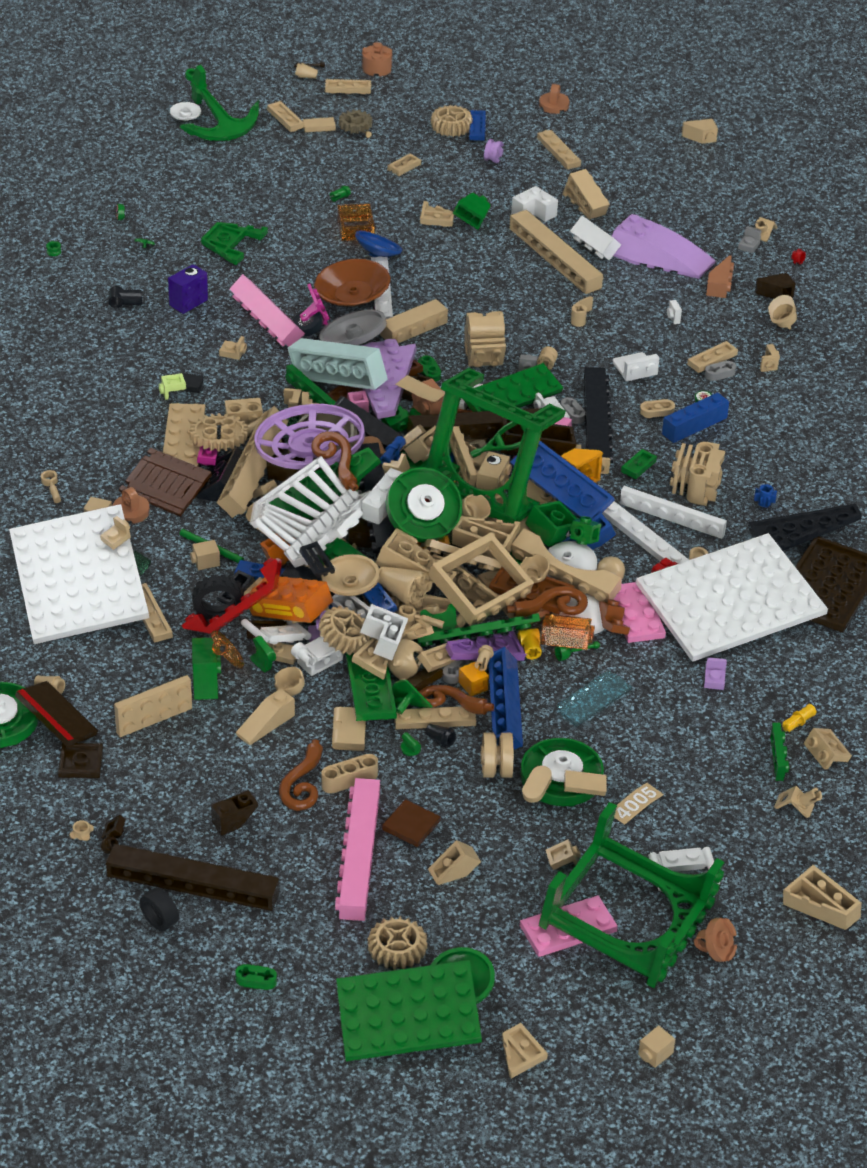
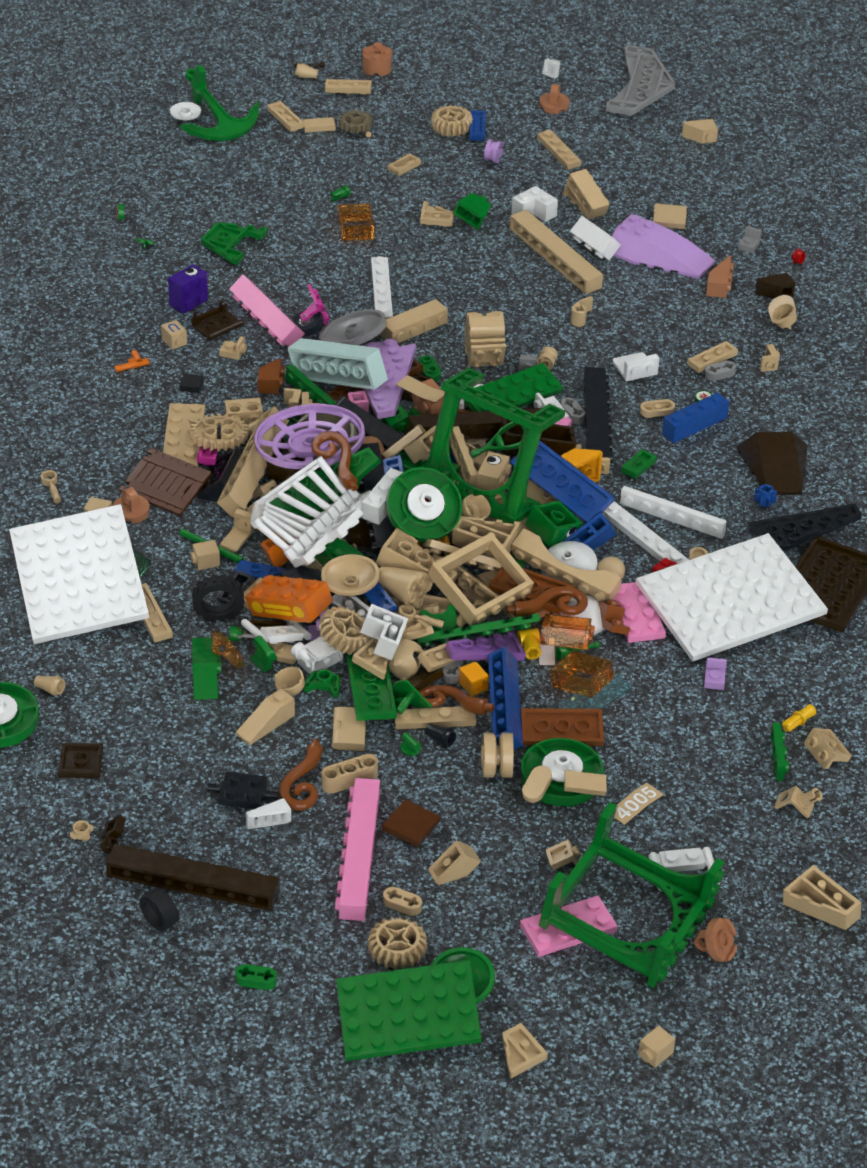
dark brown tile [15,681,98,747] -> none
green bush [46,241,62,256] -> none
tan bracket [100,516,131,550] -> none
black piece [108,286,142,308] -> none
tan plate [114,675,192,737] -> none
yellowish green bracket [159,373,186,400] -> none
red slope [181,557,282,634] -> none
dark brown slope [211,790,258,836] -> none
black tile [299,541,335,579] -> none
dark orange dish [314,259,391,307] -> none
blue dish [355,231,402,257] -> none
blue pin [380,436,406,465] -> none
tan panel [382,454,410,474] -> none
tan pin [474,645,494,671] -> none
tan hair [520,553,550,583] -> none
green brick [570,516,602,545] -> none
white plate [667,300,682,324] -> none
tan piece [670,442,725,506] -> none
tan bracket [756,217,777,242] -> none
none -> orange hose [114,350,149,373]
none -> tan brick [161,320,187,350]
none -> dark brown piece [191,301,244,340]
none -> black plate [207,772,279,809]
none -> tan bracket [220,508,254,552]
none -> green hinge [229,626,255,642]
none -> white slope [246,798,291,829]
none -> dark orange slope [258,359,285,394]
none -> green piece [303,669,340,698]
none -> tan beam [383,887,422,916]
none -> dark orange plate [521,708,604,746]
none -> white sticker [539,637,555,665]
none -> white tile [542,58,560,79]
none -> clear orange window [550,651,614,698]
none -> light grey wing [606,45,675,116]
none -> tan tile [653,203,687,229]
none -> dark brown wedge [737,431,808,495]

